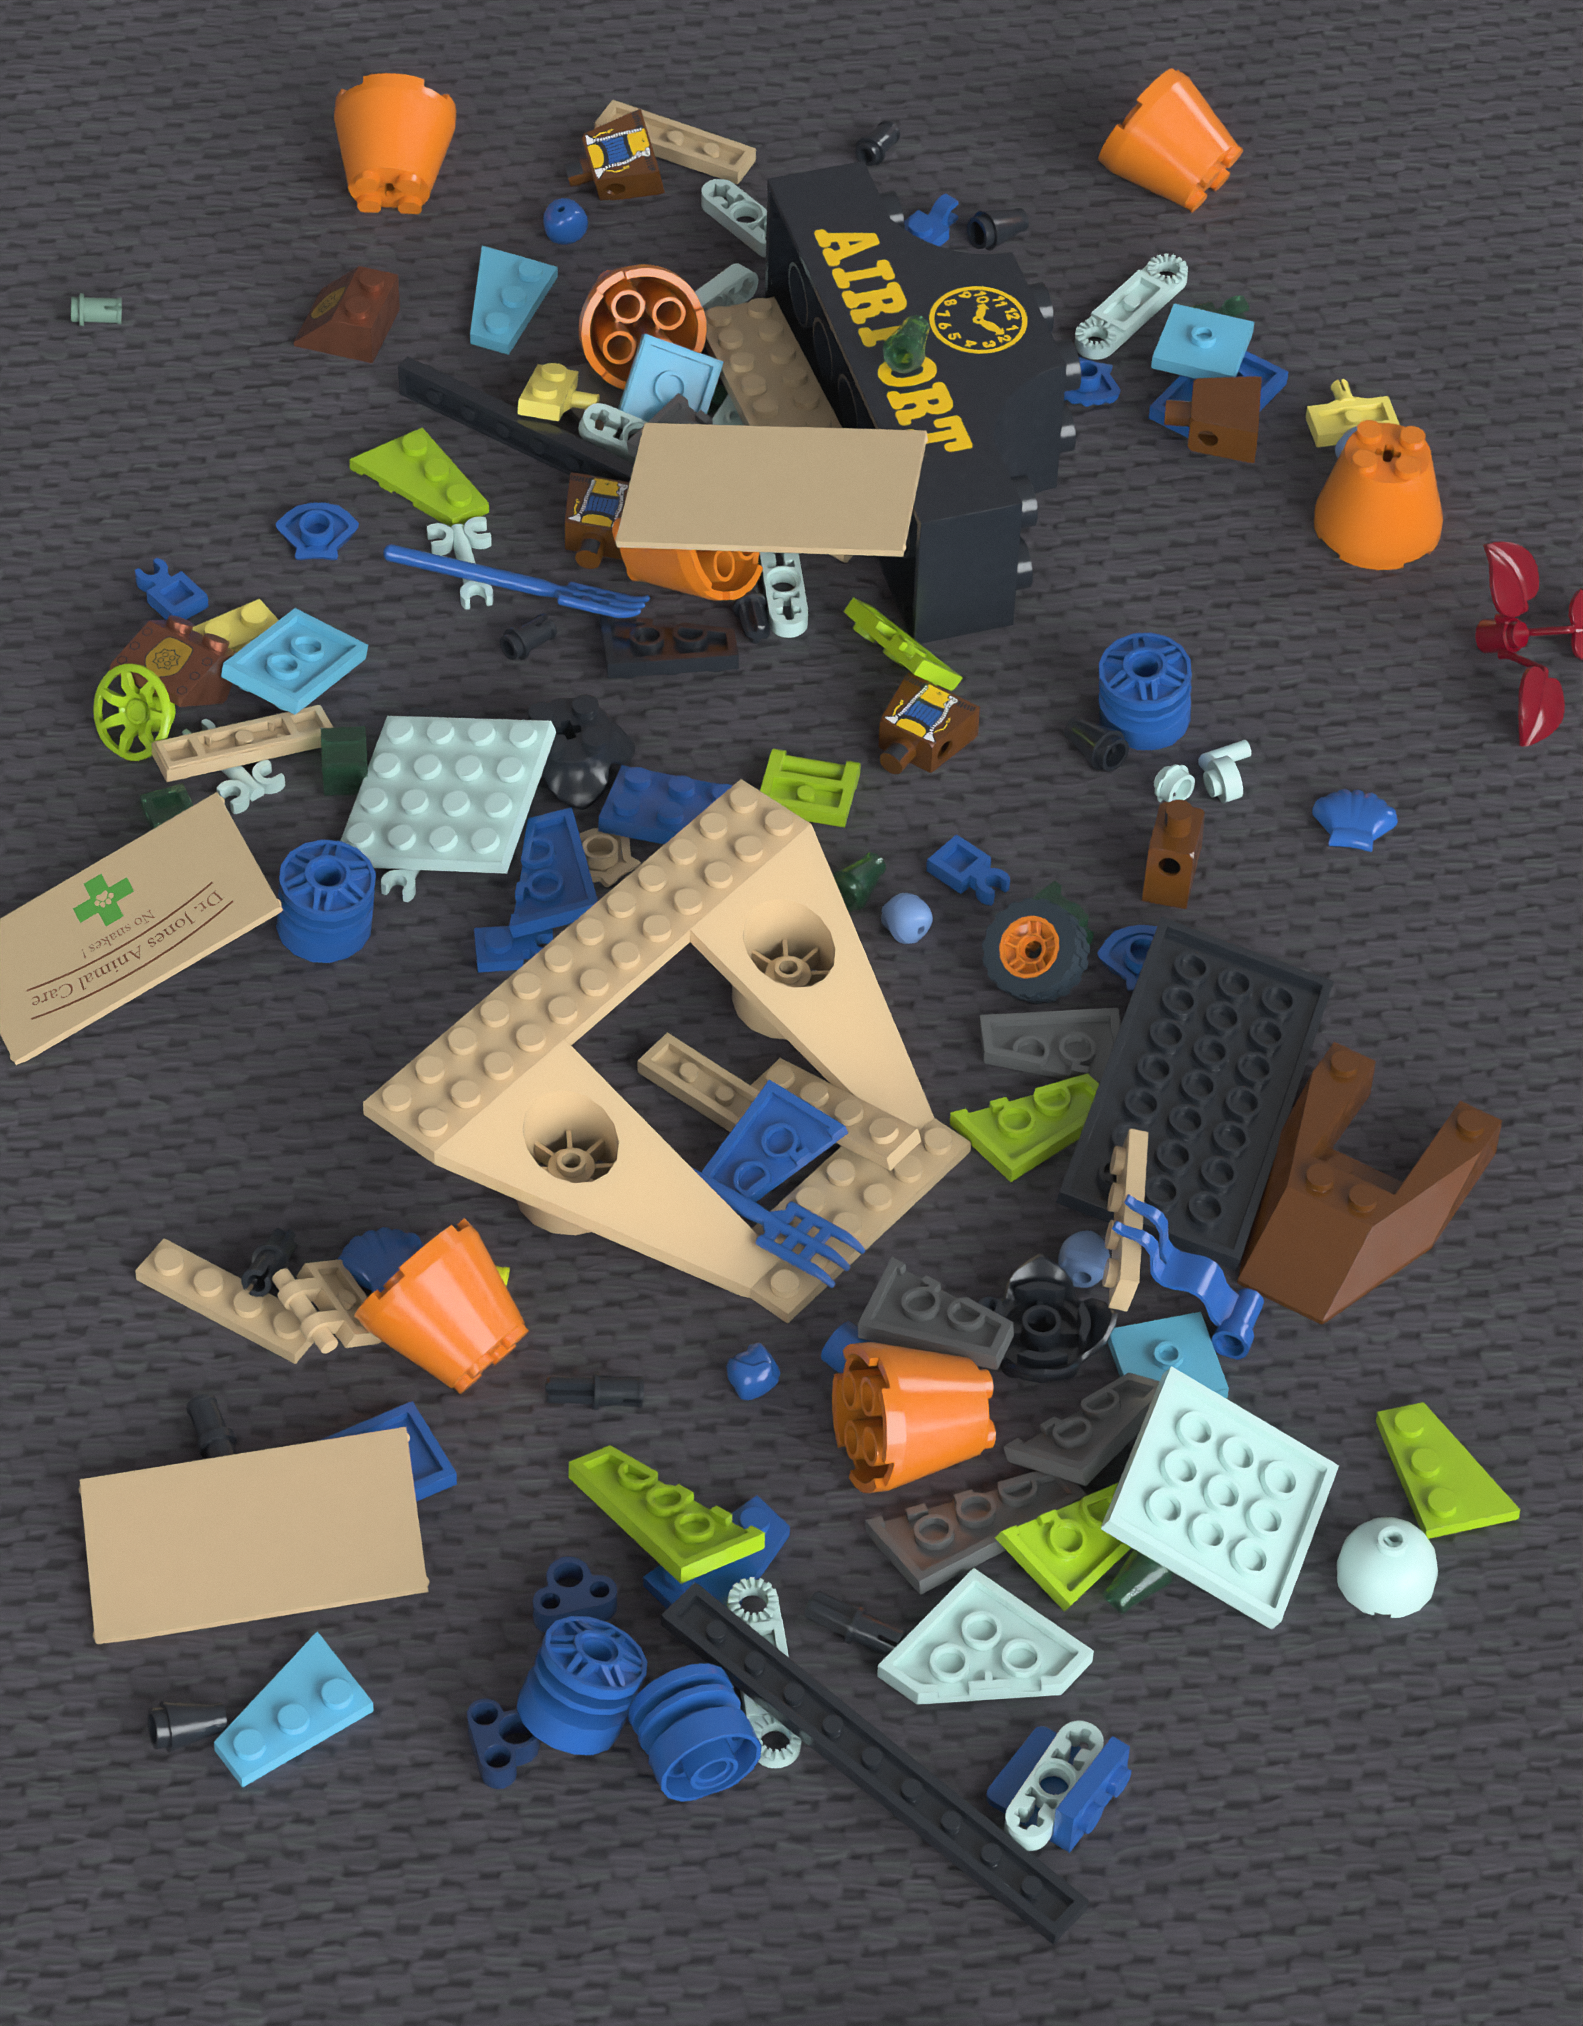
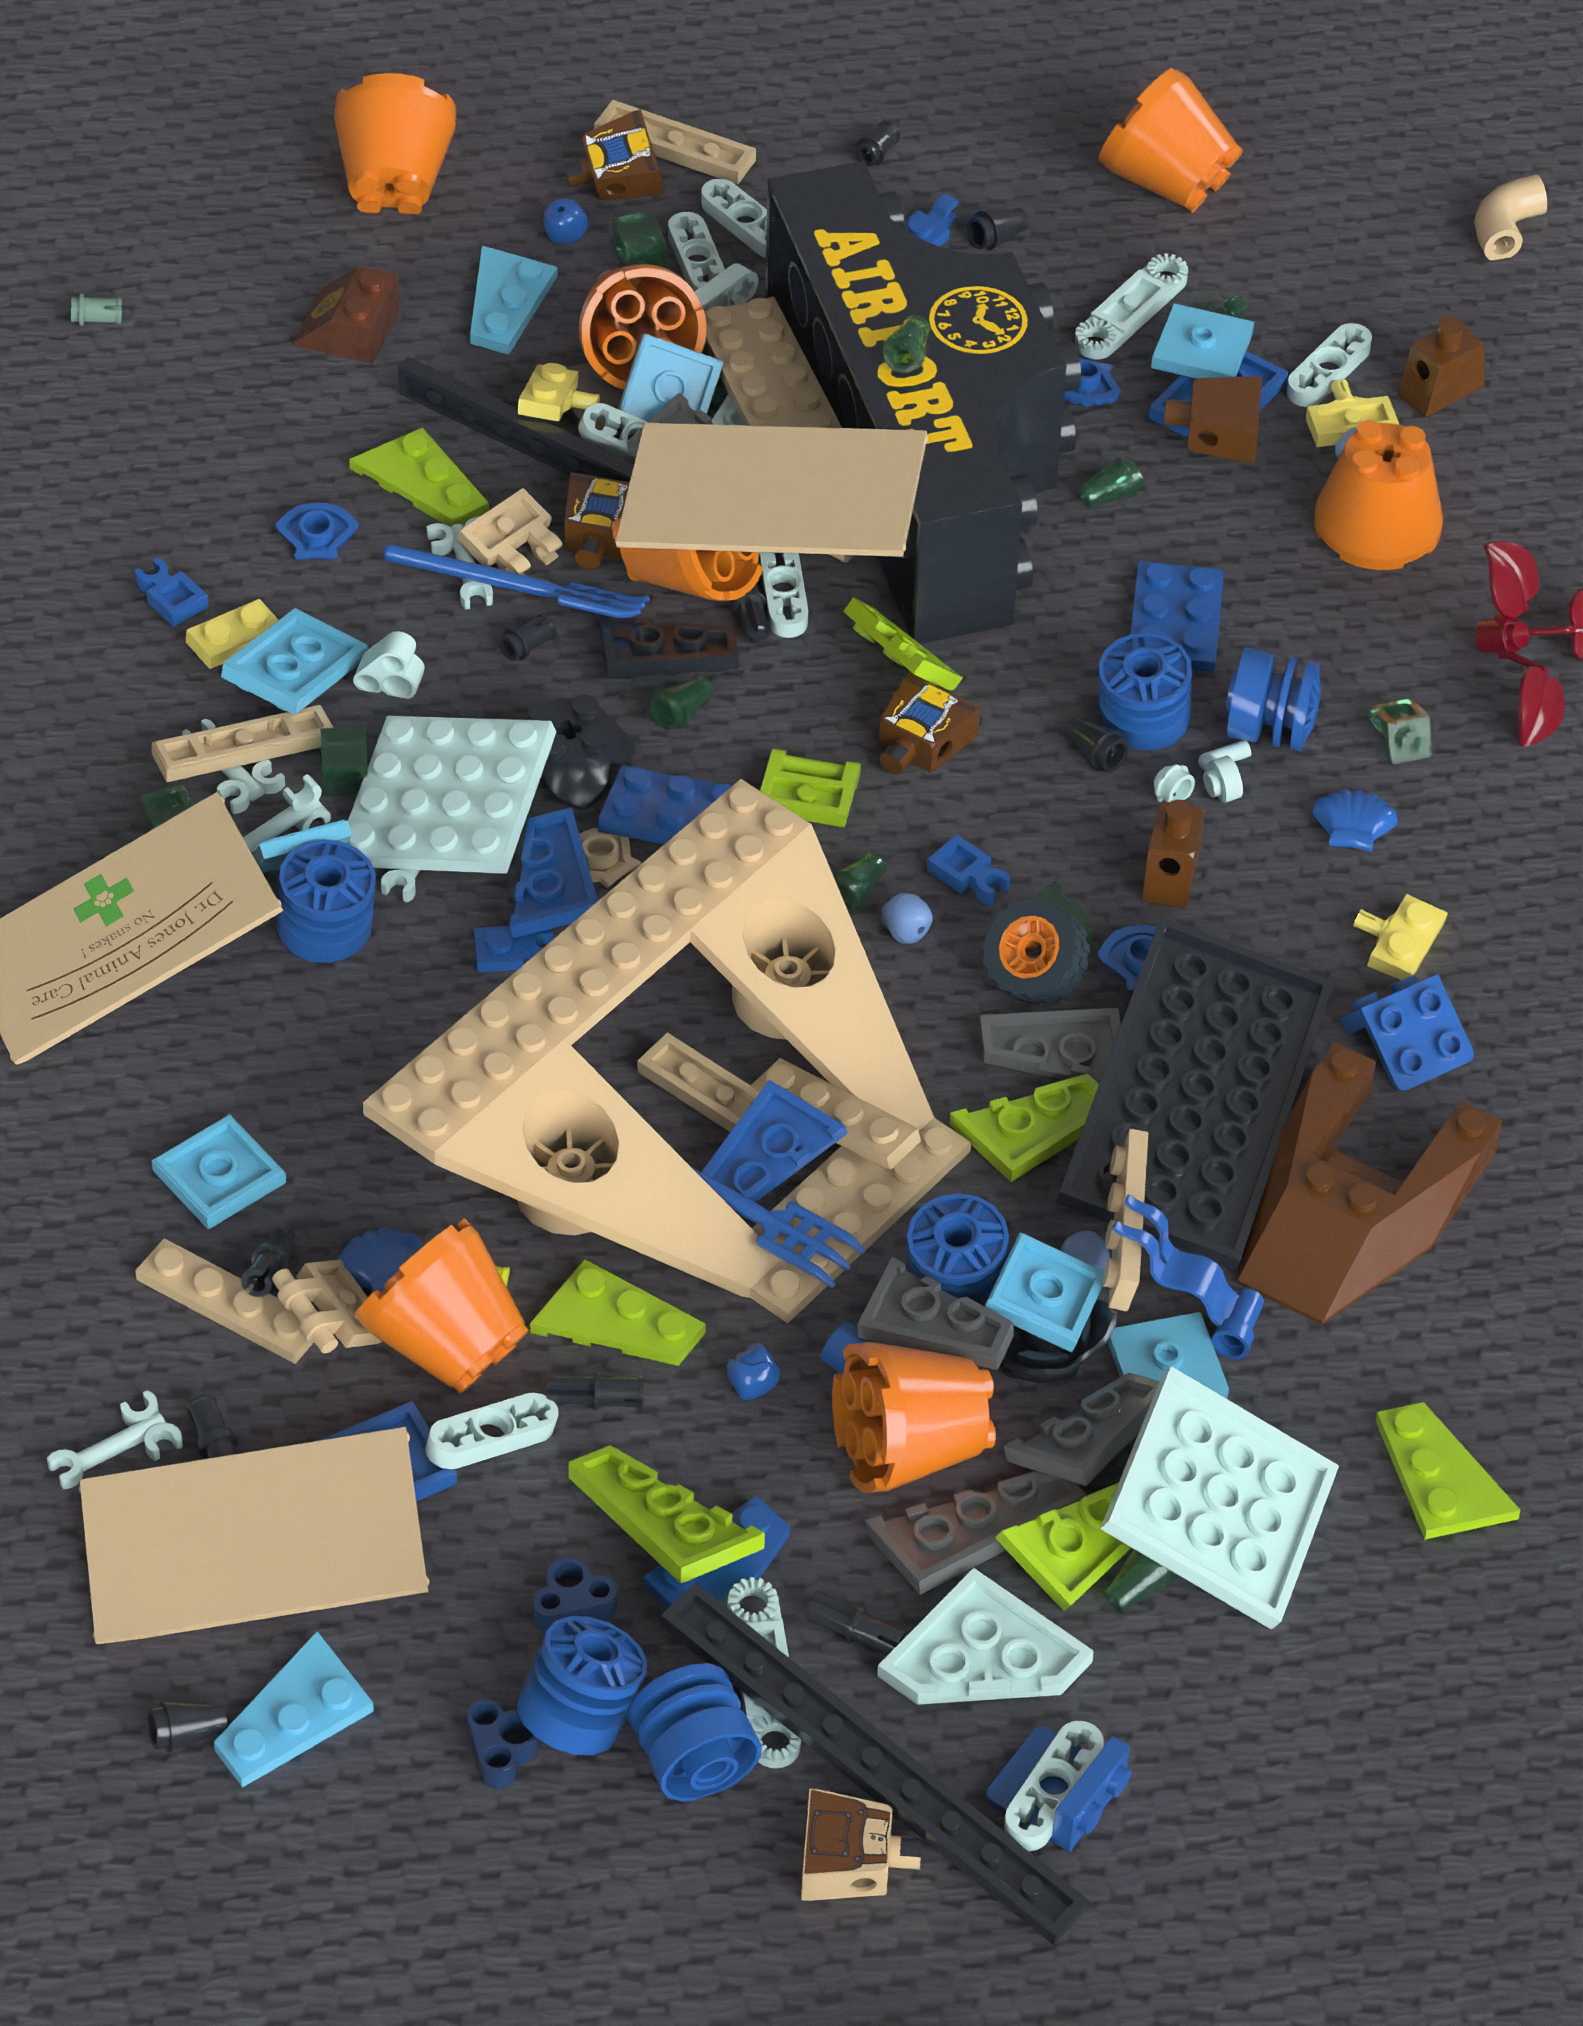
lime wheel [93,664,176,761] -> none
copper slope [109,615,237,707] -> none
light aqua cylinder [1336,1517,1438,1618] -> none
none -> light aqua bar [47,1390,183,1489]
none -> medium azure plate [152,1114,286,1230]
none -> light aqua bar [243,774,331,853]
none -> medium azure plate [253,820,352,873]
none -> light aqua piece [353,631,425,699]
none -> light aqua beam [425,1393,559,1469]
none -> tan plate [457,488,562,575]
none -> lime wing [530,1259,706,1366]
none -> clear green brick [613,210,666,269]
none -> clear green cone [649,675,713,730]
none -> light aqua beam [668,212,725,292]
none -> torso [802,1789,922,1901]
none -> blue wheel [907,1193,1009,1302]
none -> medium azure plate [985,1232,1104,1353]
none -> clear green cone [1077,457,1144,509]
none -> blue plate [1131,561,1224,672]
none -> blue wheel [1225,647,1322,752]
none -> light aqua beam [1287,323,1372,407]
none -> blue bracket [1340,974,1474,1091]
none -> light yellow plate [1353,894,1448,980]
none -> clear green bracket [1370,698,1432,764]
none -> reddish brown torso [1398,316,1485,418]
none -> tan cylinder [1474,175,1547,260]

